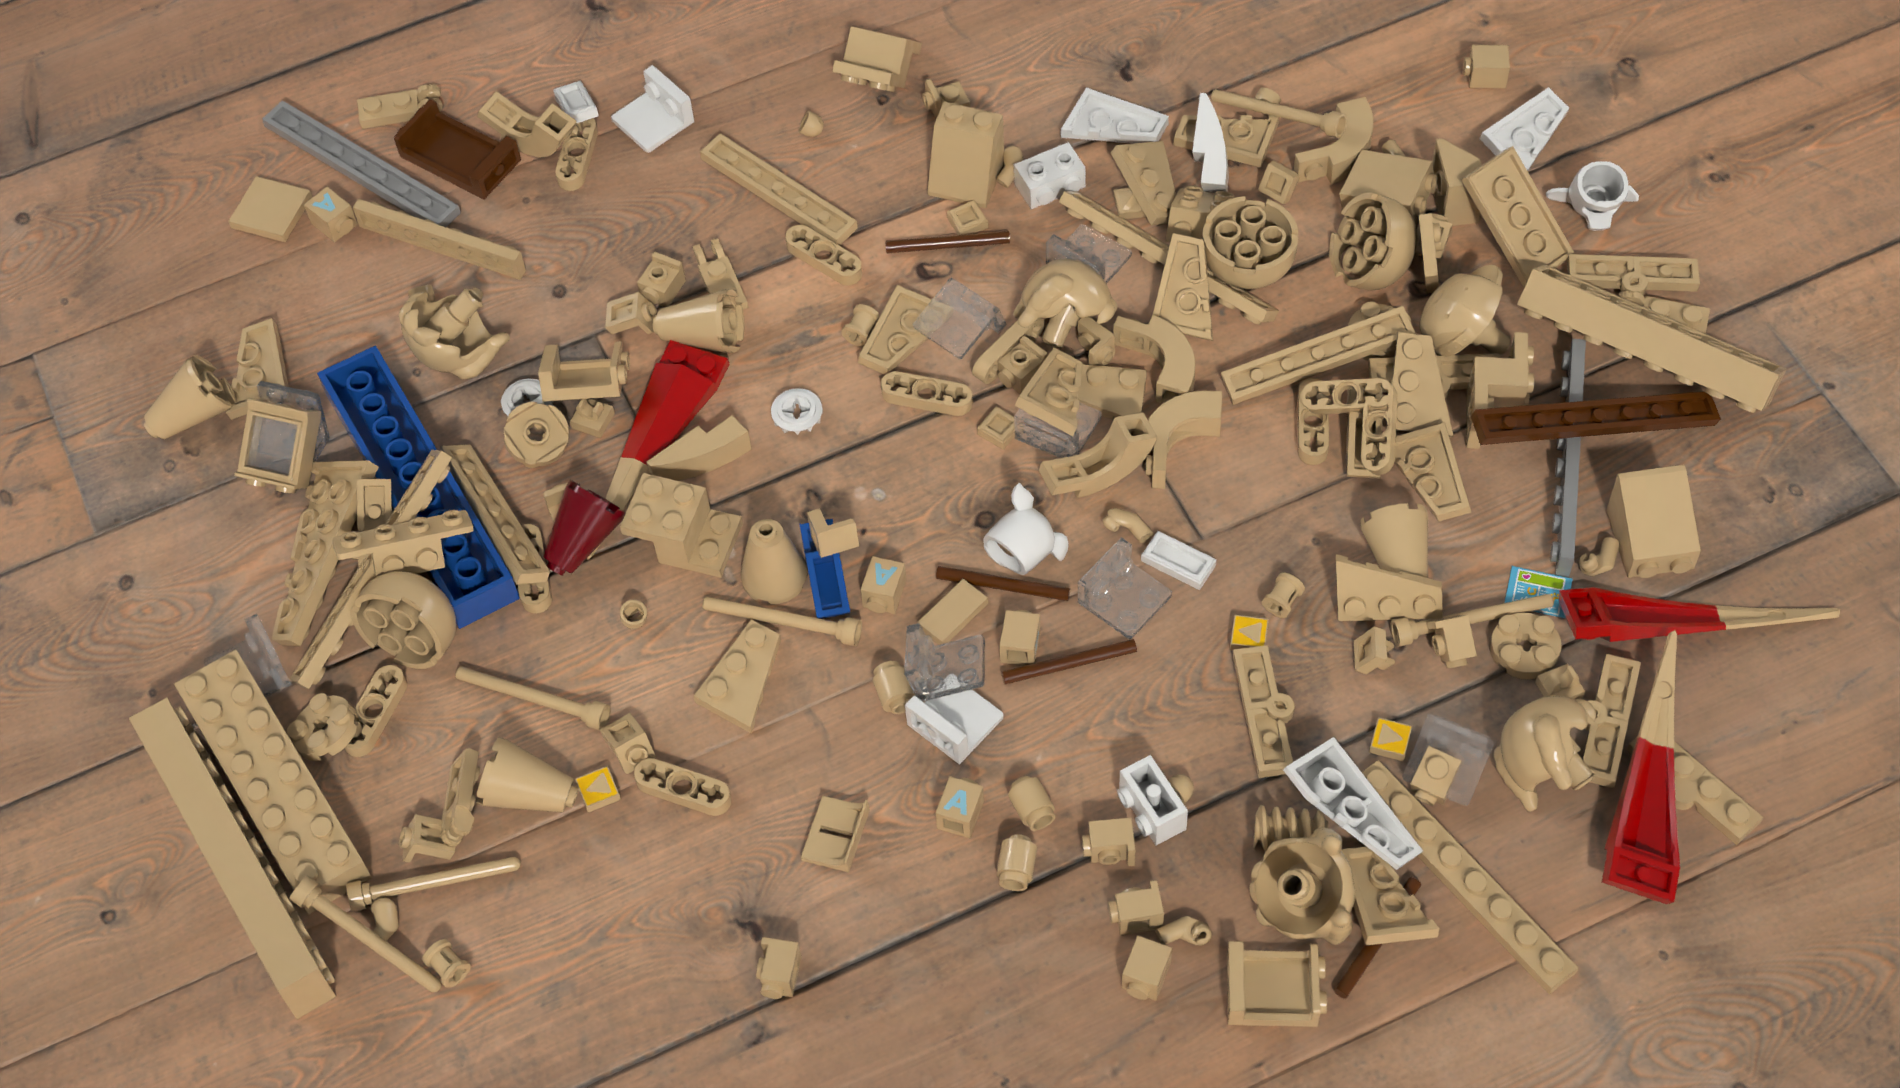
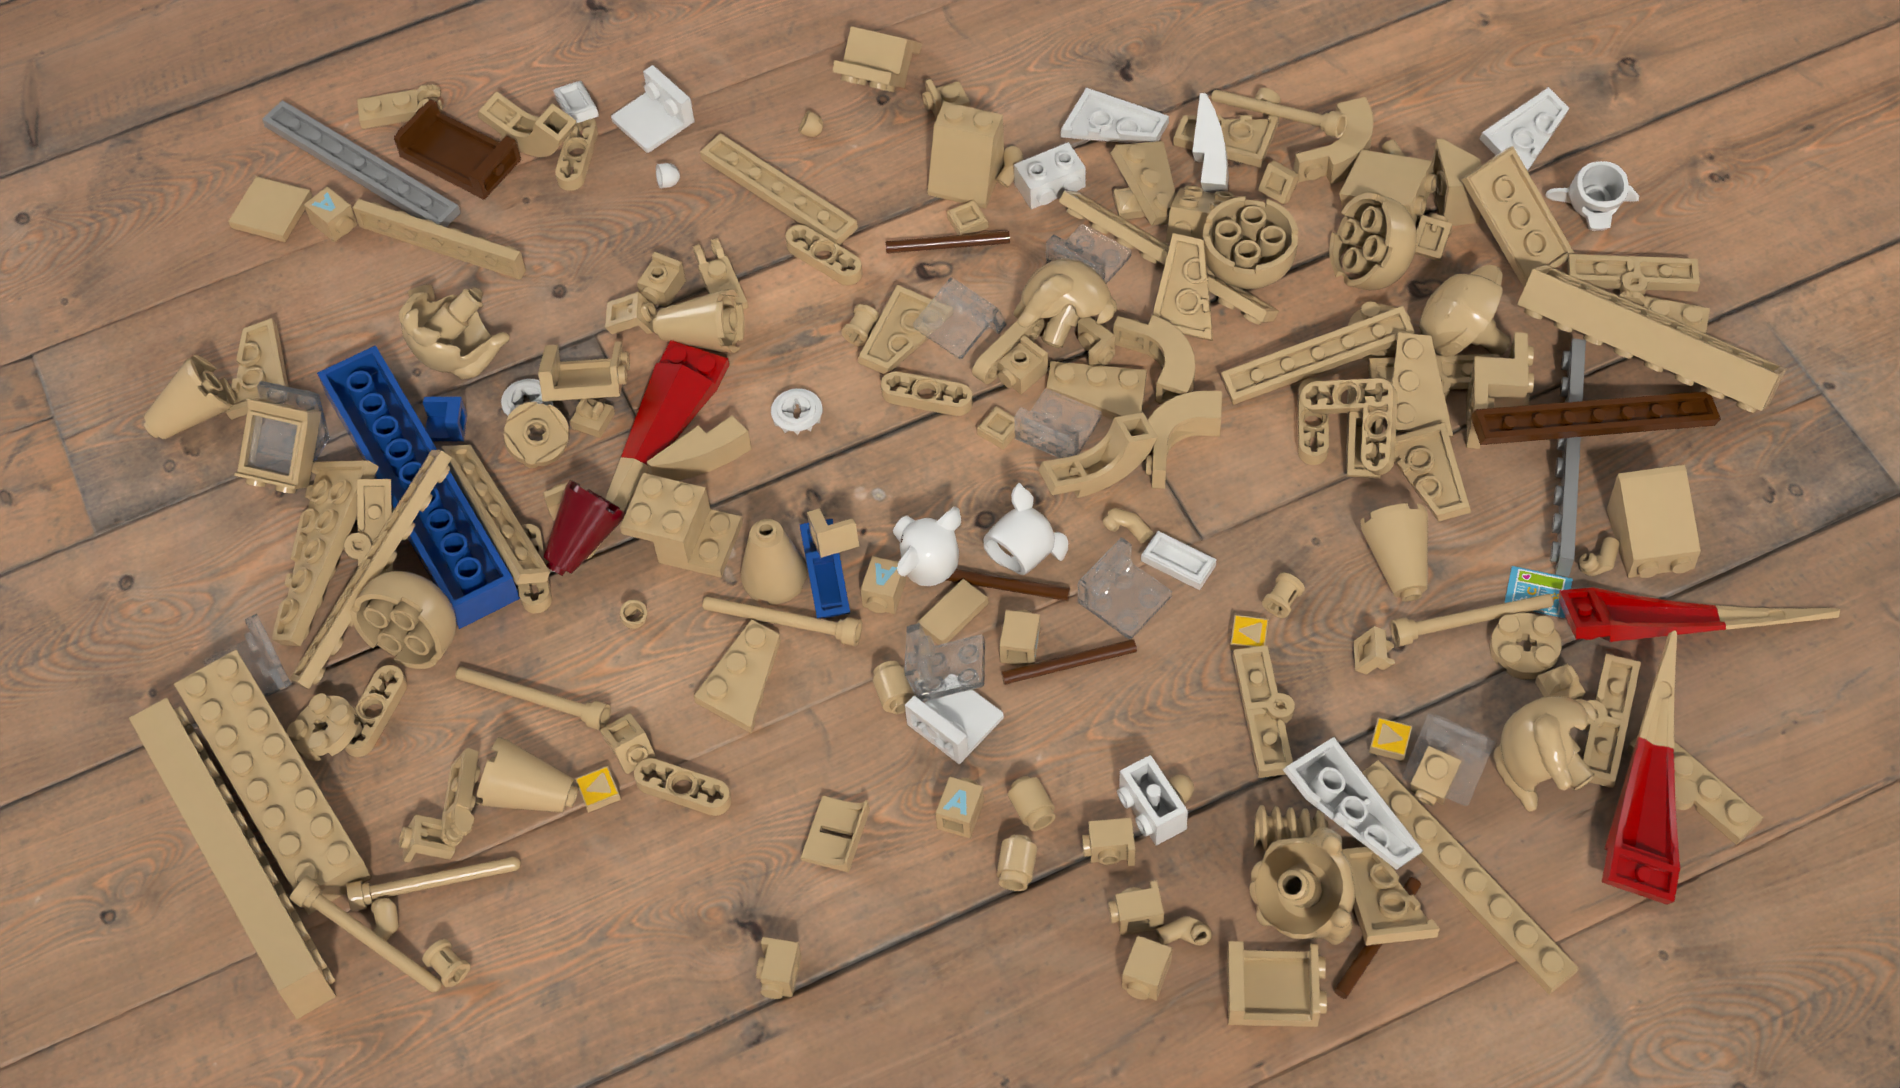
tan bracket [332,510,473,577] -> none
tan wing [1015,347,1082,436] -> none
tan wing [1336,554,1443,621] -> none
tan plate [1419,213,1442,293] -> none
tan brick [1426,615,1477,668] -> none
tan brick [1463,45,1510,88] -> none
none -> blue panel [423,397,467,442]
none -> white hinge [656,163,680,189]
none -> white piece [893,506,961,586]

